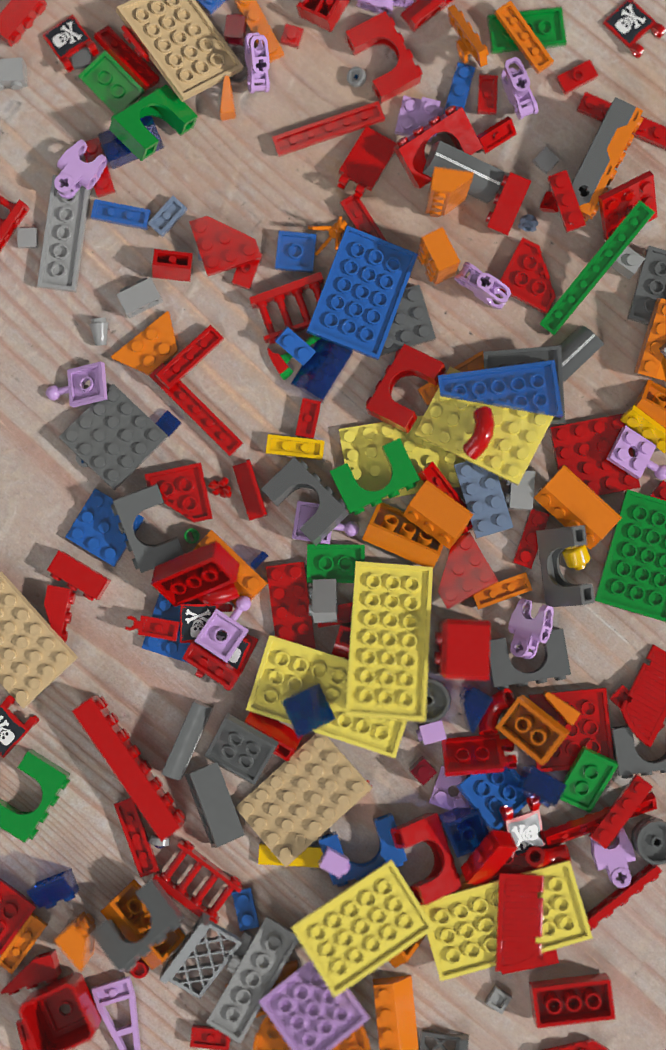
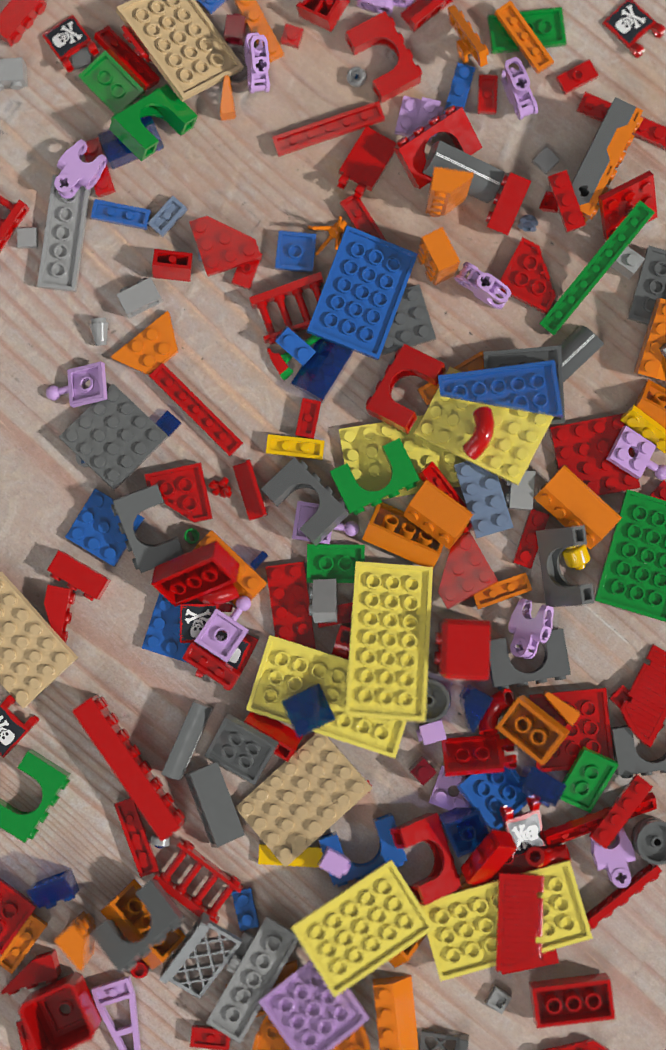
red plate [125,615,180,641] -> none
red plate [156,325,224,390] -> none
red plate [477,116,517,154] -> none

